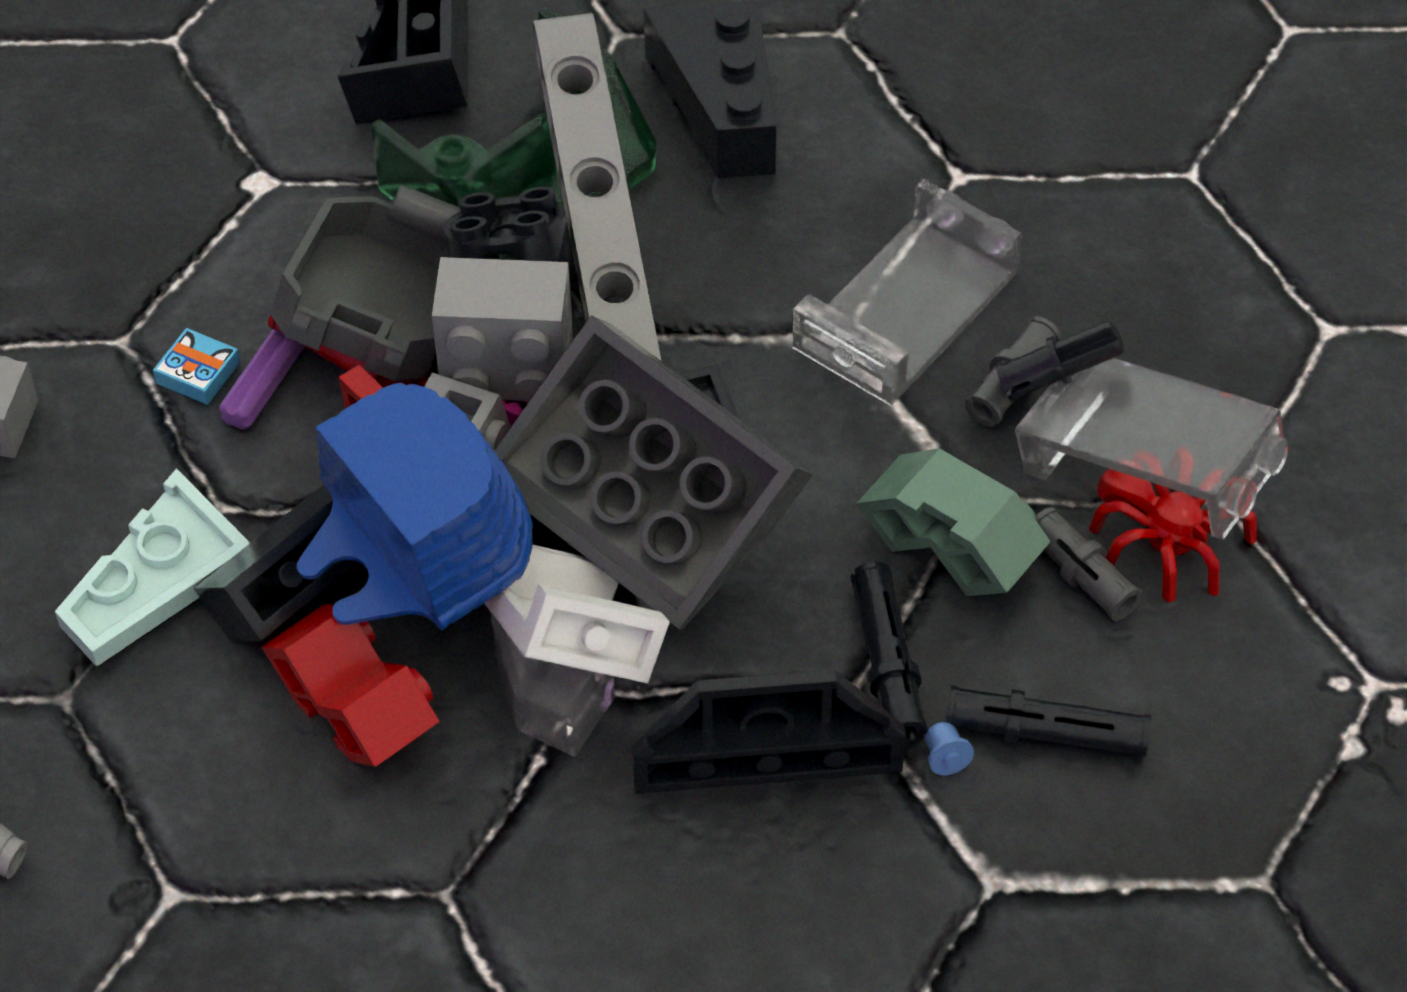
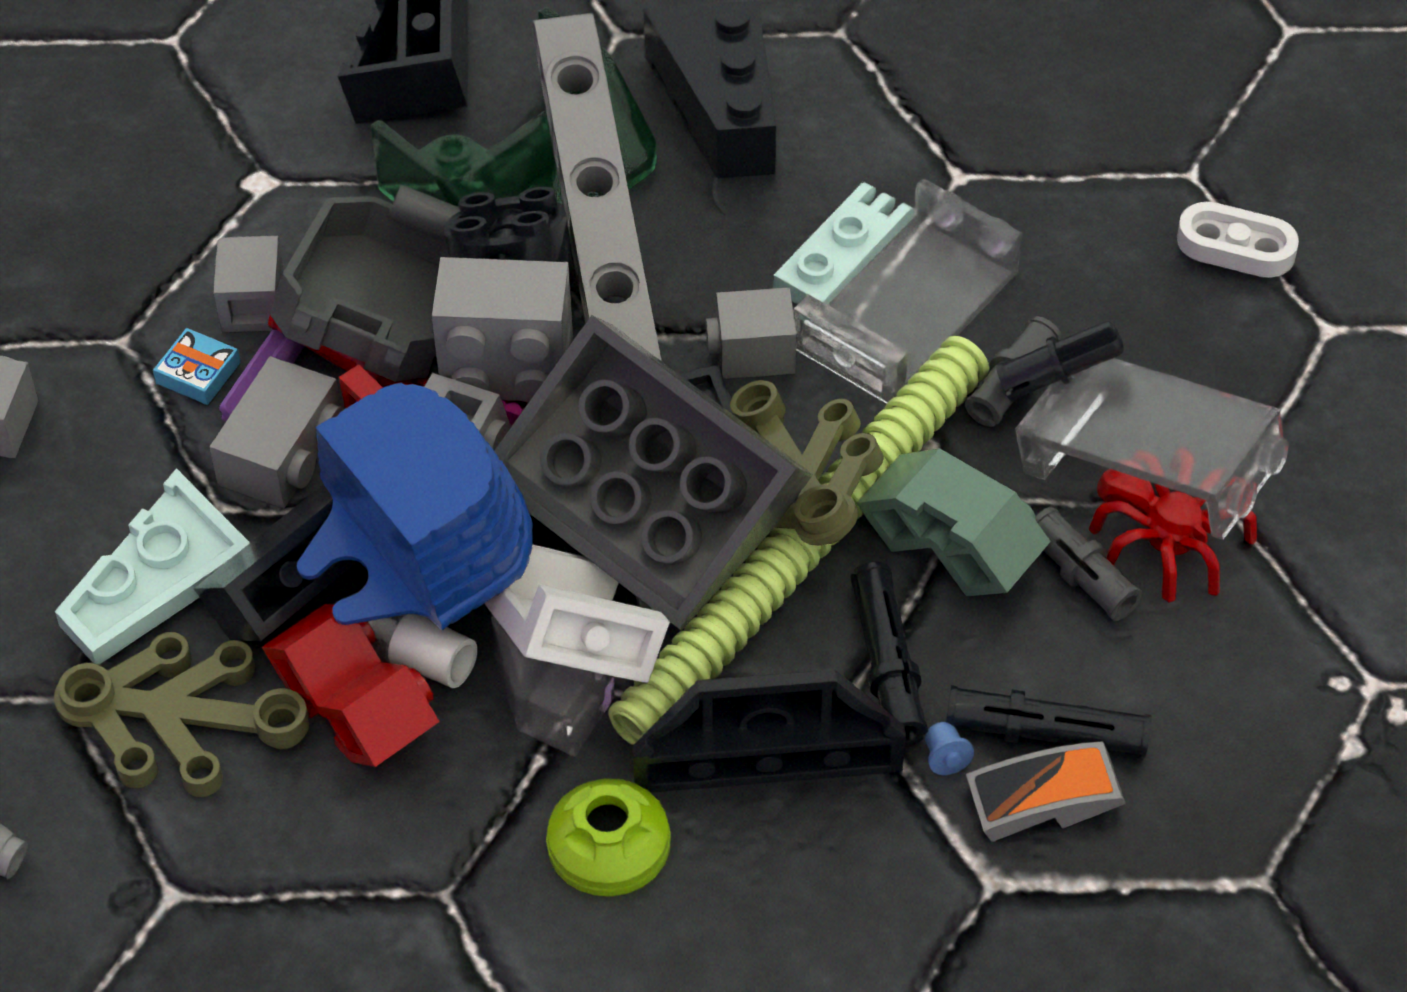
none -> olive plant [54,632,309,797]
none -> light grey brick [210,356,344,509]
none -> light grey panel [214,236,284,332]
none -> white piece [368,614,477,688]
none -> lime piece [546,778,671,897]
none -> yellowish green piece [608,336,989,745]
none -> light grey brick [705,287,796,379]
none -> olive plant [730,380,884,545]
none -> light aqua hinge [773,182,915,318]
none -> slope [966,742,1126,842]
none -> white plate [1177,202,1299,277]

